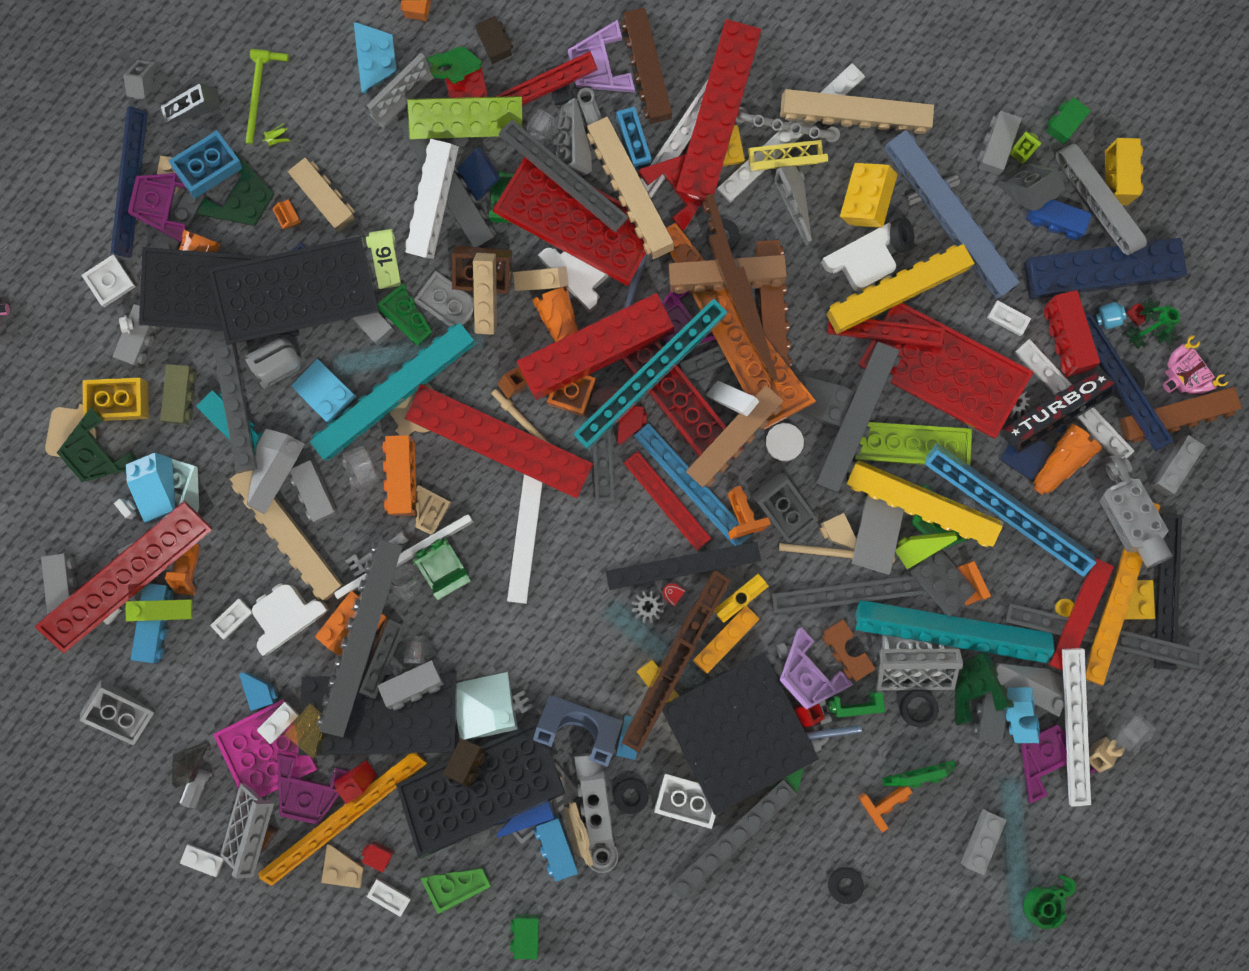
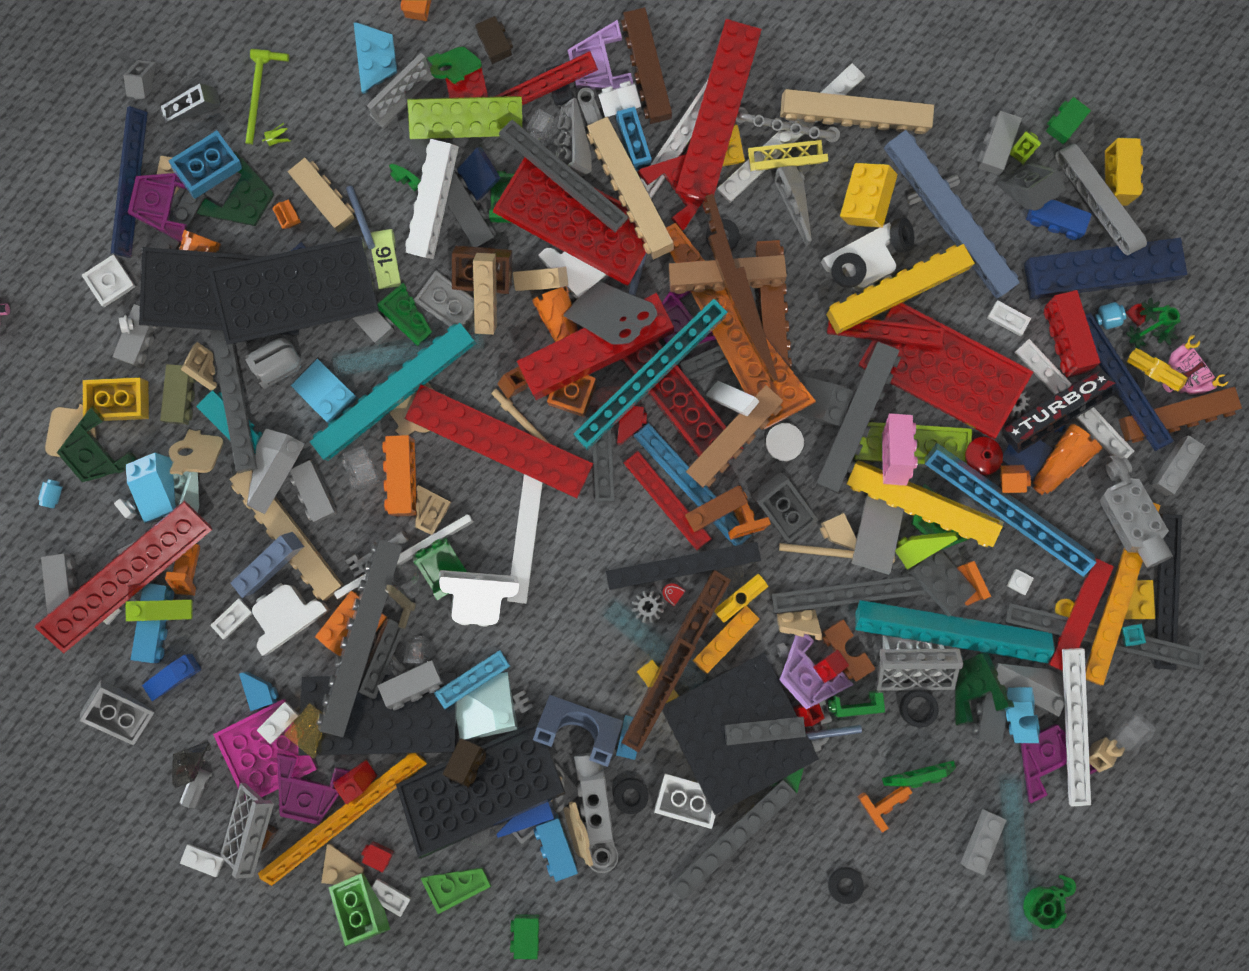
none -> medium azure brick [38,479,63,508]
none -> blue slope [142,654,202,702]
none -> tan piece [169,429,223,475]
none -> tan wing [181,342,217,391]
none -> sand blue brick [231,532,305,598]
none -> bright green slope [328,873,390,946]
none -> sand blue bar [346,186,375,249]
none -> dark tan piece [385,585,416,629]
none -> green slope [389,163,421,192]
none -> medium azure tile [434,650,510,710]
none -> white brick [439,570,519,627]
none -> dark grey piece [563,281,657,344]
none -> white brick [599,81,641,117]
none -> dark orange slope [685,485,749,532]
none -> dark grey plate [724,717,806,745]
none -> tan wing [777,610,822,640]
none -> red brick [813,649,849,683]
none -> black tyre [831,253,867,288]
none -> bright pink brick [882,413,918,486]
none -> red dish [965,437,1003,475]
none -> orange brick [1000,465,1031,493]
none -> white plate [1007,569,1034,595]
none -> teal tile [1121,624,1146,647]
none -> yellow piece [1127,348,1188,392]

